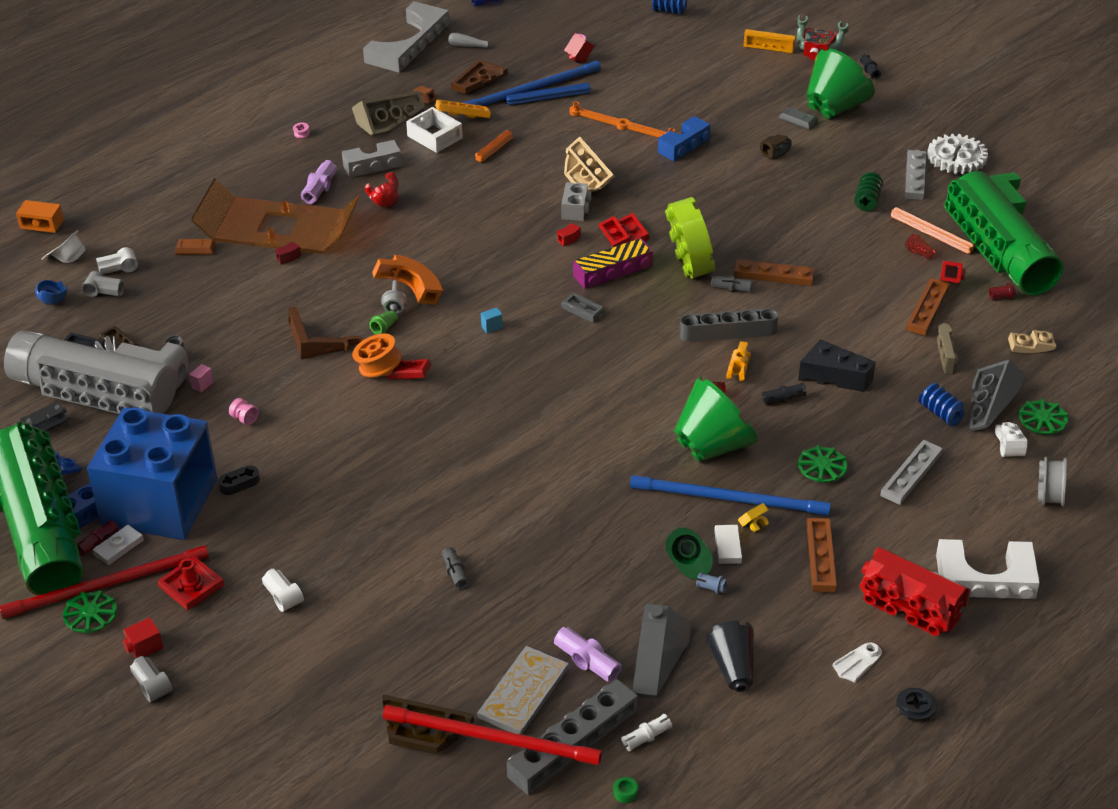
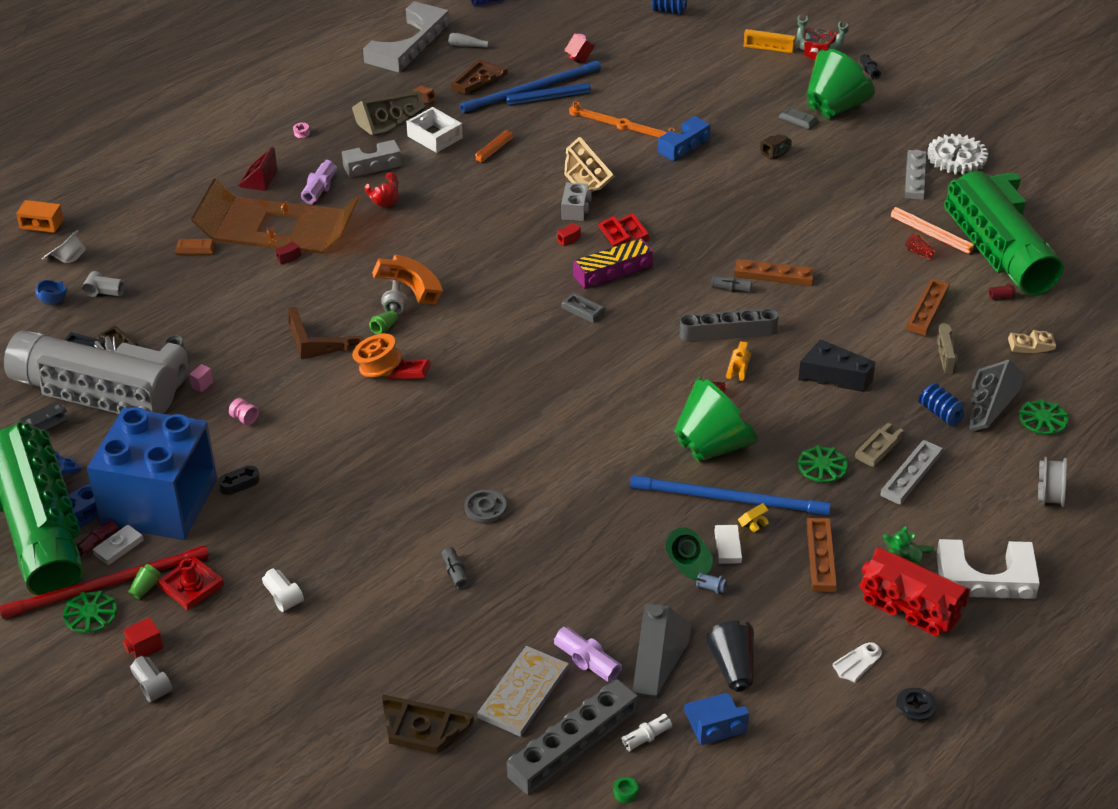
white piece [96,247,138,274] -> none
red piece [383,705,603,766] -> none
light orange plate [435,100,491,118] -> none
dark azure piece [481,308,503,334] -> none
lime brick [665,197,715,279] -> none
black pin [762,383,806,405] -> none
dark green piece [854,172,883,212] -> none
red brick [940,261,966,284] -> none
white plate [995,422,1027,457] -> none
none -> bright green cone [128,564,161,600]
none -> dark red slope [238,147,278,191]
none -> dark grey wheel [465,489,506,524]
none -> blue bracket [684,693,749,745]
none -> dark tan hinge [855,423,905,467]
none -> green animal [883,526,934,565]

